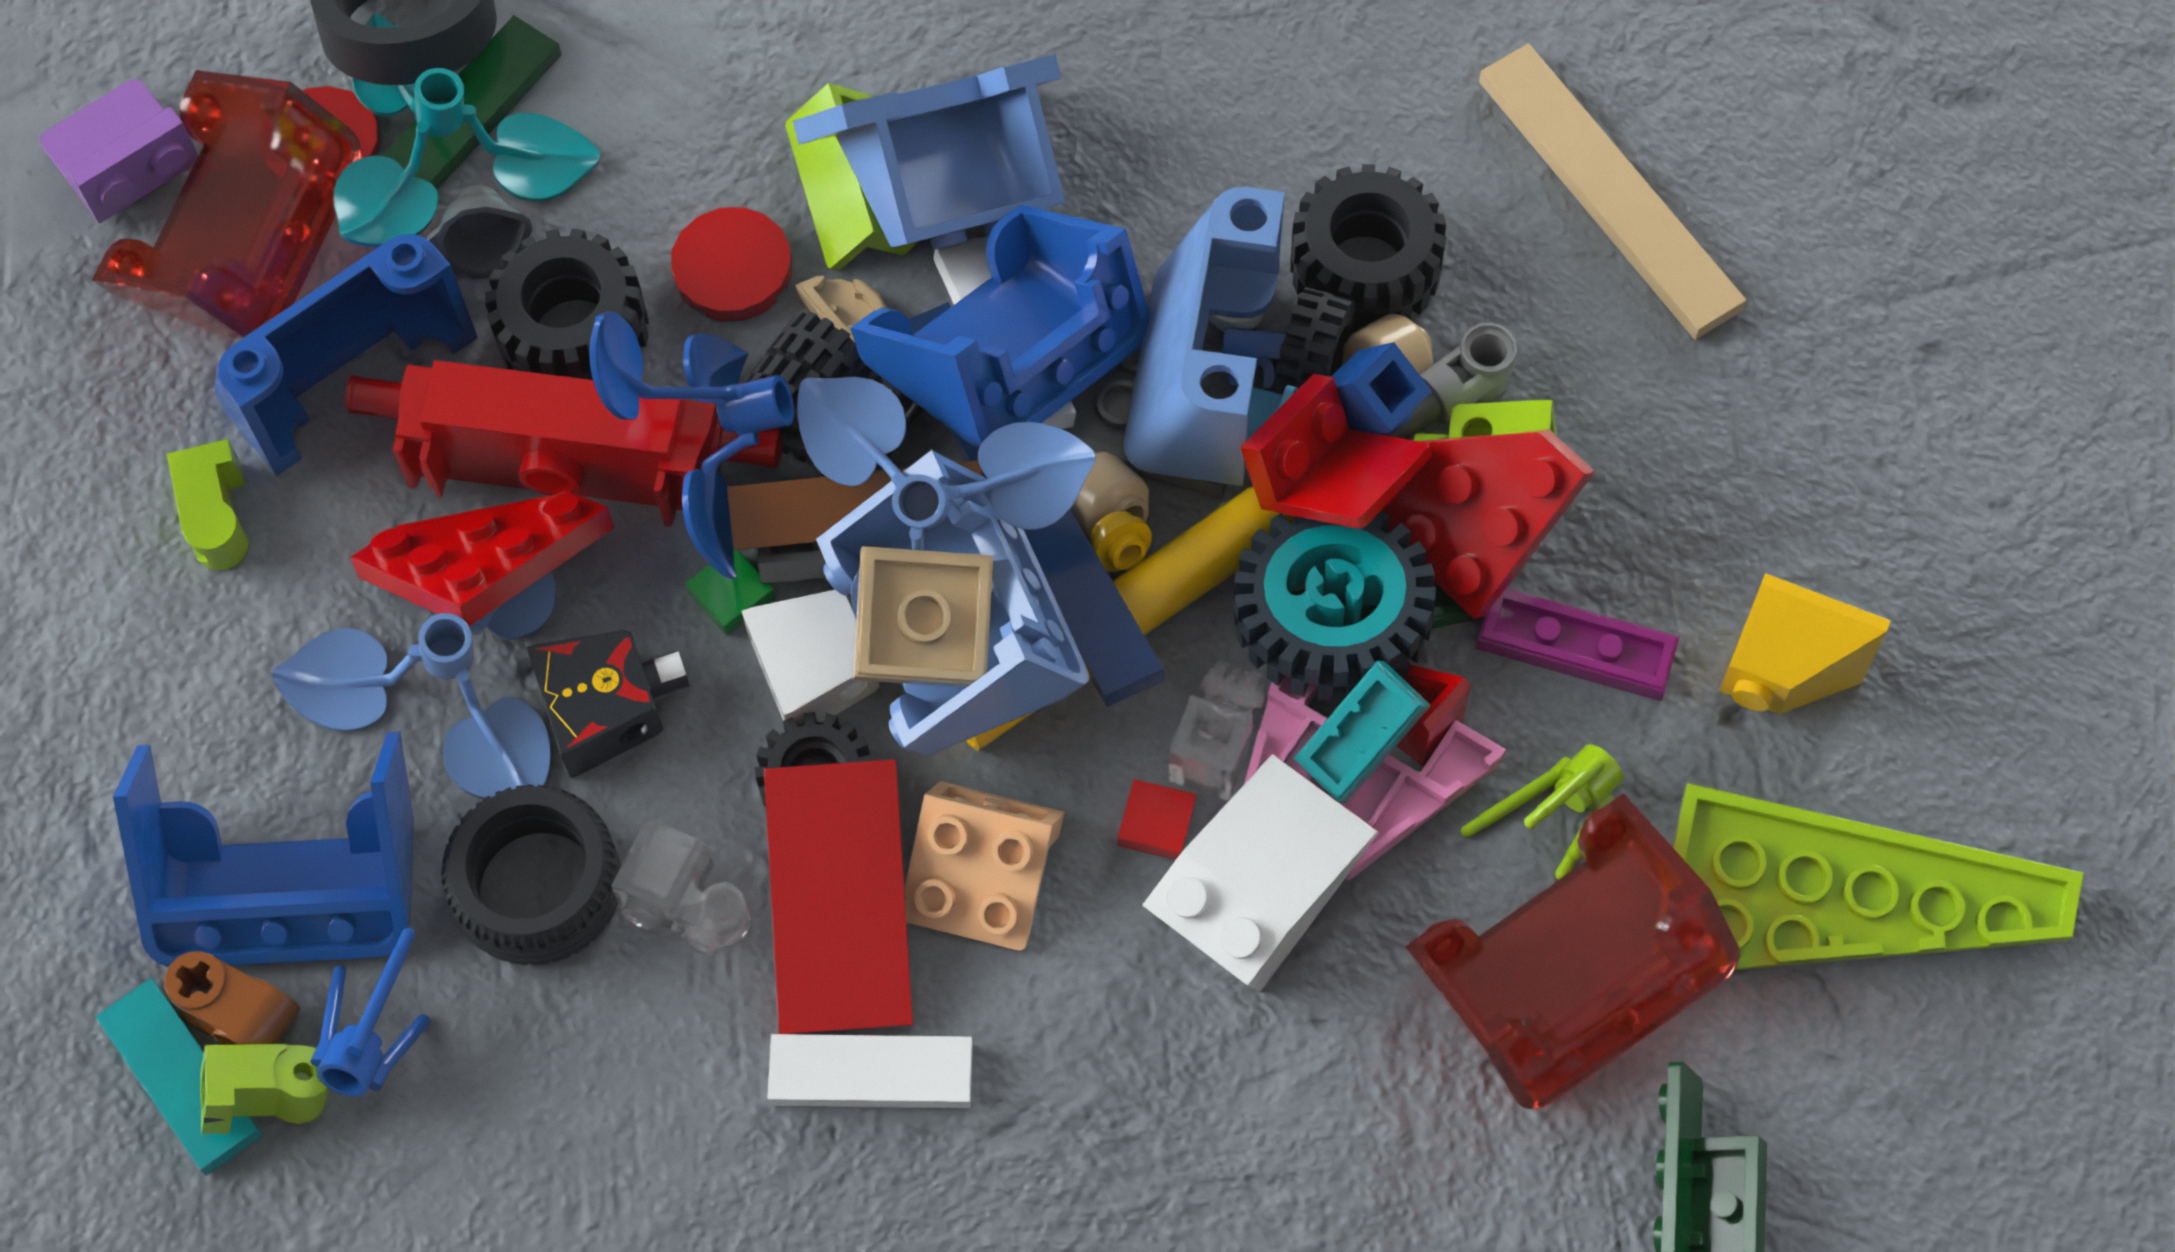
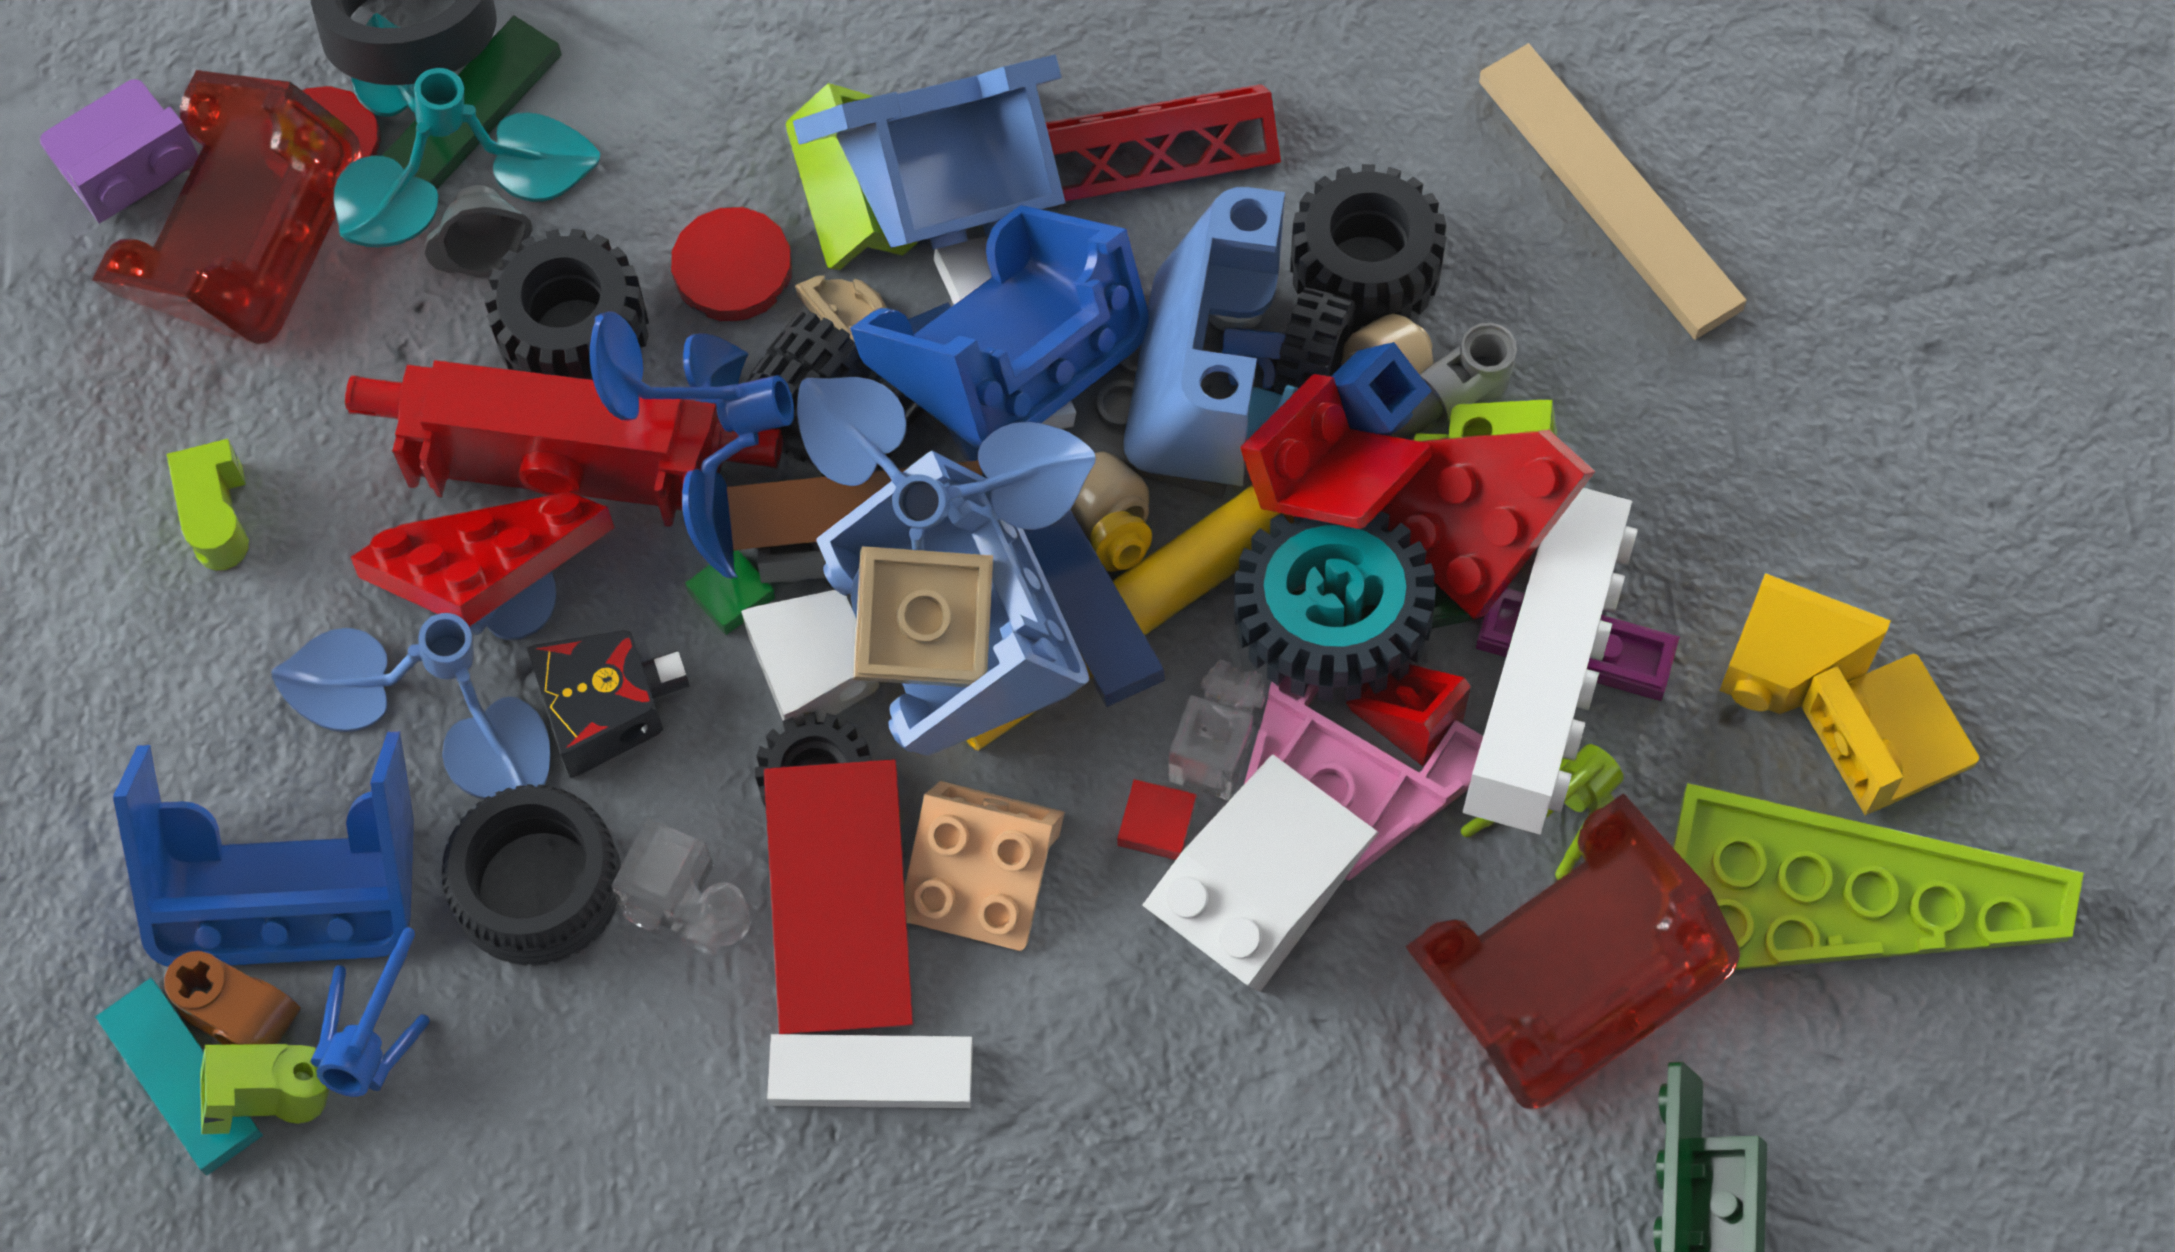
blue windscreen [215,234,478,476] -> none
teal plate [1293,661,1431,803] -> none
none -> red fence [1045,84,1281,201]
none -> white brick [1463,488,1638,835]
none -> yellow bracket [1801,654,1979,816]

